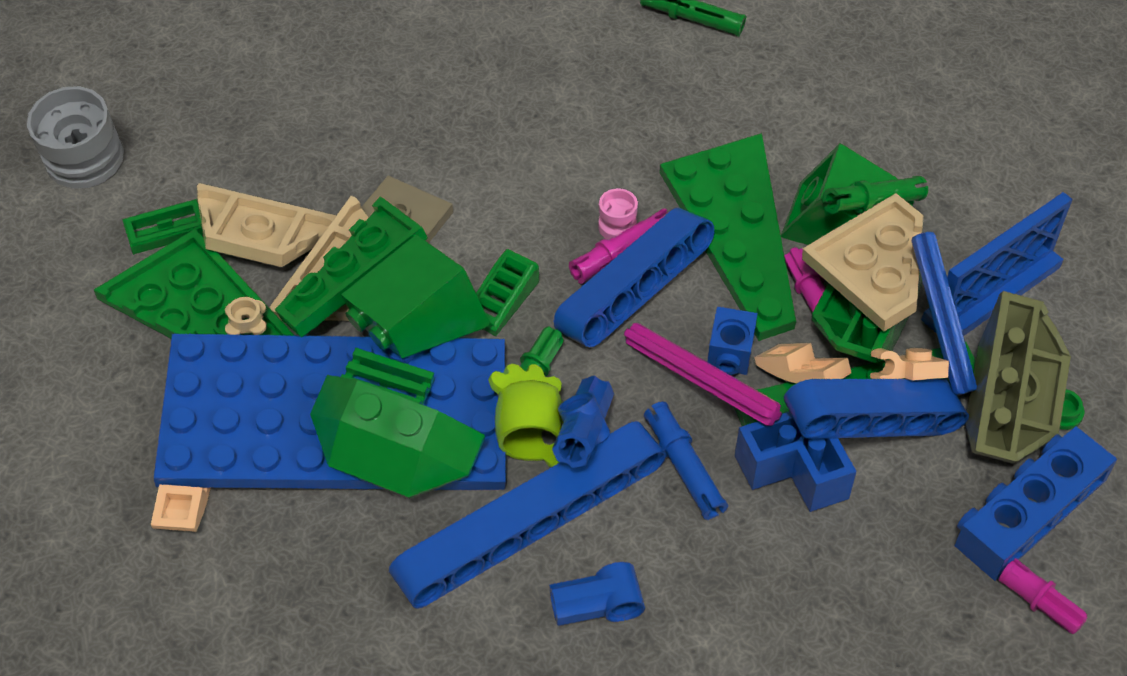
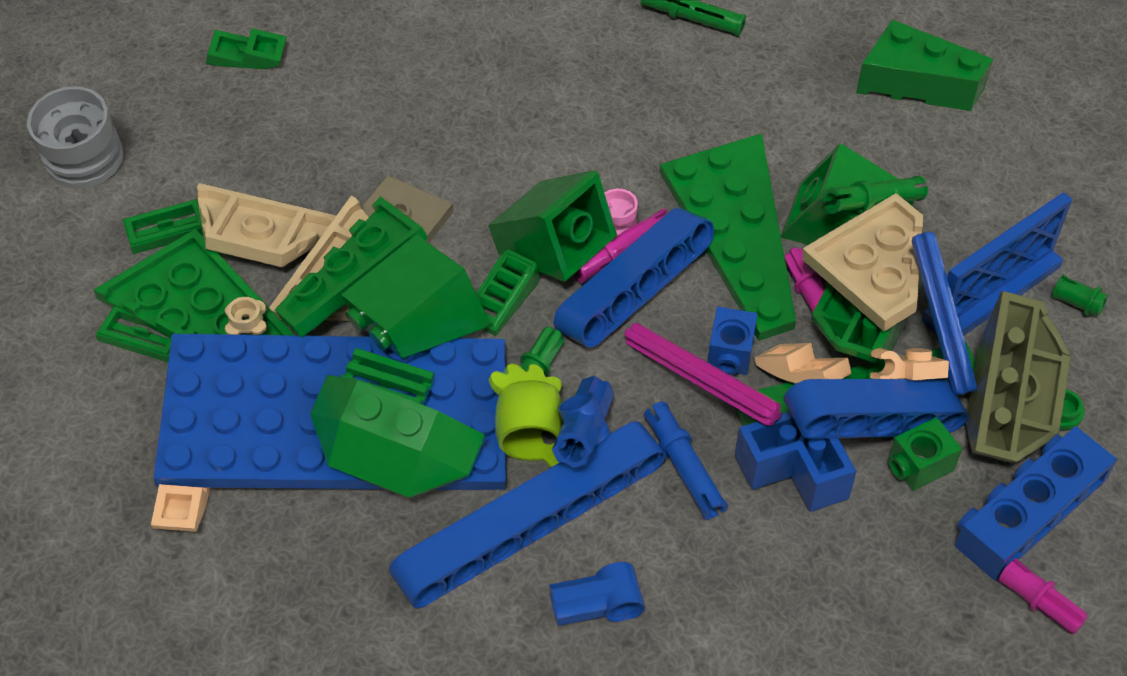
none -> green tile [95,306,172,362]
none -> green slope [206,28,287,69]
none -> green slope [488,170,617,282]
none -> green wedge [856,20,993,111]
none -> green brick [888,417,962,491]
none -> green pin [1052,274,1108,317]

